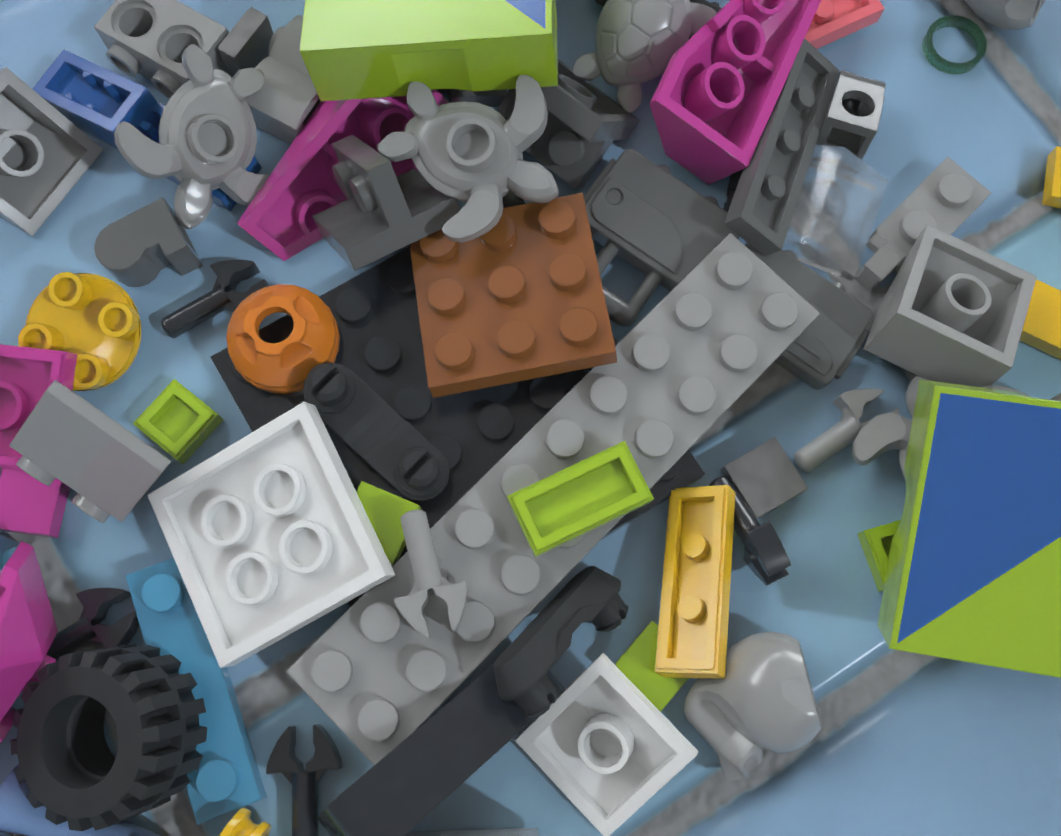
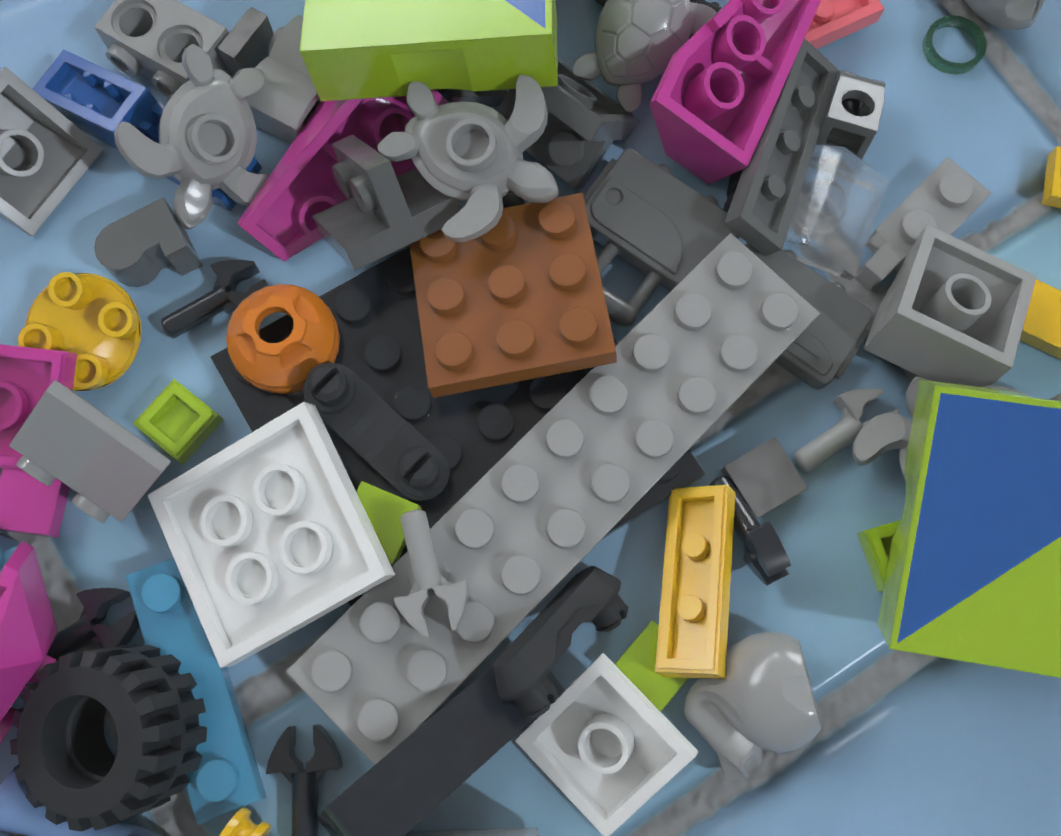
lime tile [507,441,654,558] -> none

